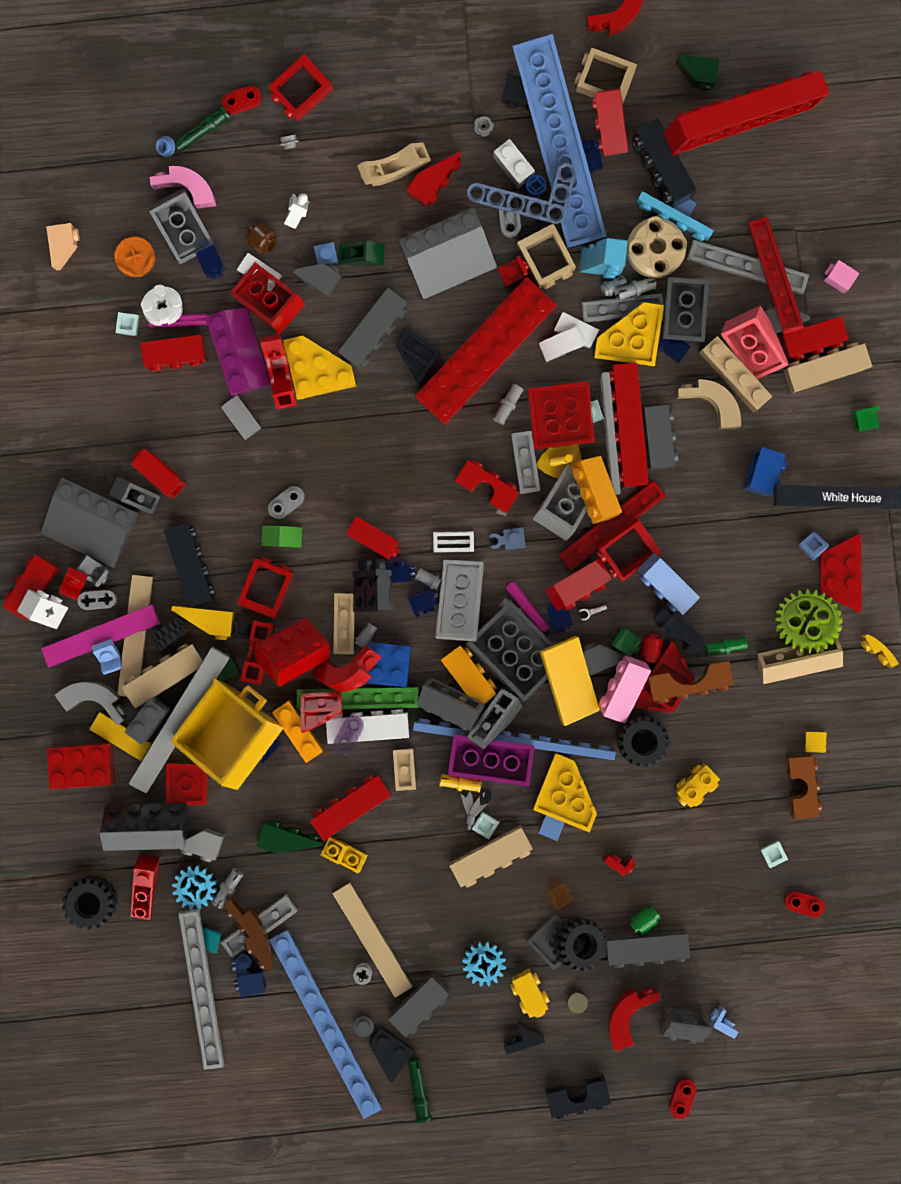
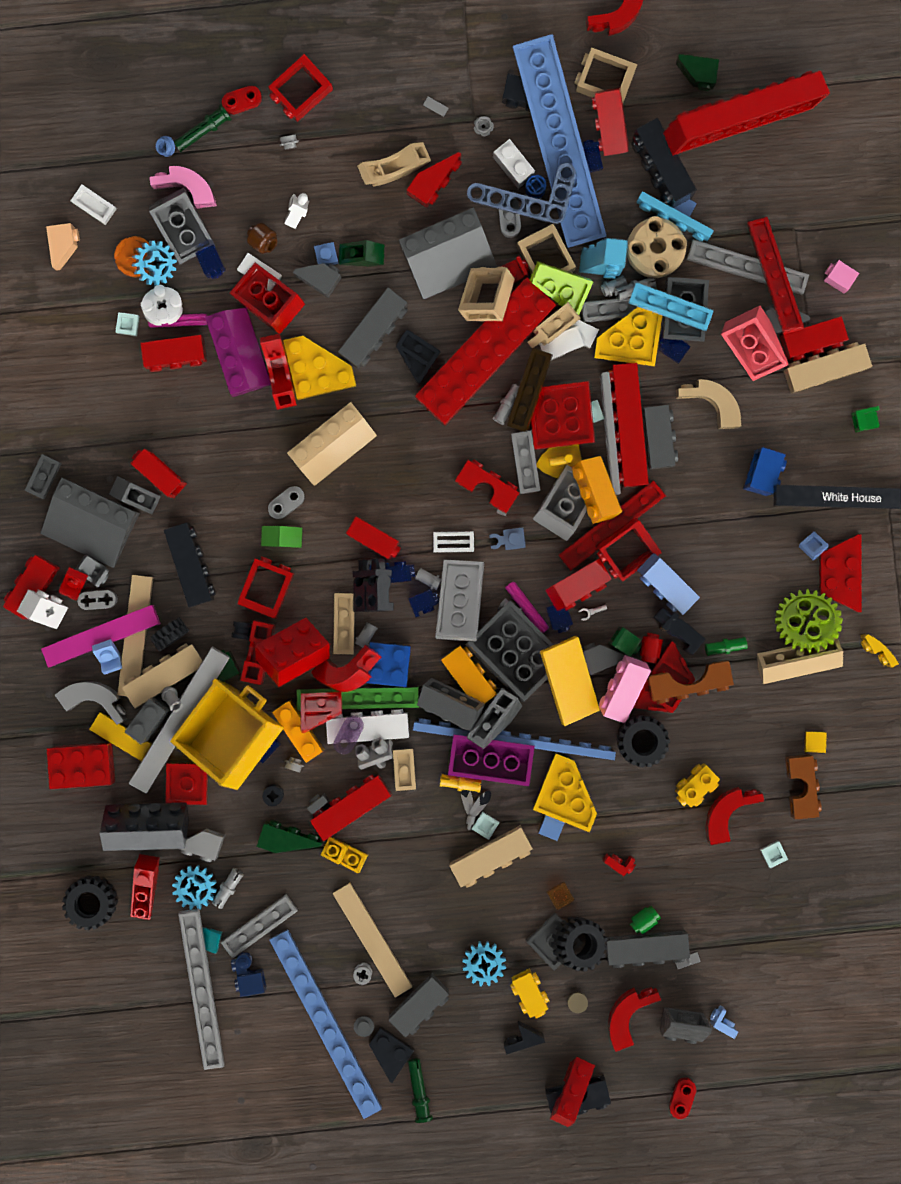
yellow slope [172,606,235,640] -> none
light grey tile [221,395,261,440] -> none
reddish brown slope [224,896,274,973] -> none
tan brick [699,336,772,413] -> none
red plate [784,891,825,918] -> none
none -> dark grey plate [24,454,62,500]
none -> white tile [71,185,117,225]
none -> medium azure gear [132,241,177,285]
none -> light grey pin [161,687,183,712]
none -> black wheel [262,784,284,806]
none -> light grey plate [285,757,304,772]
none -> tan slope [287,402,377,486]
none -> dark grey plate [307,793,329,814]
none -> light grey hips [355,738,393,769]
none -> light grey piece [423,97,449,117]
none -> tan window [458,267,515,321]
none -> dark brown plate [507,348,553,432]
none -> tan hinge [528,302,581,348]
none -> lime wing [530,261,593,315]
none -> red arch [550,1057,595,1127]
none -> medium azure plate [629,282,713,331]
none -> light grey piece [676,952,701,969]
none -> red arch [706,787,765,845]

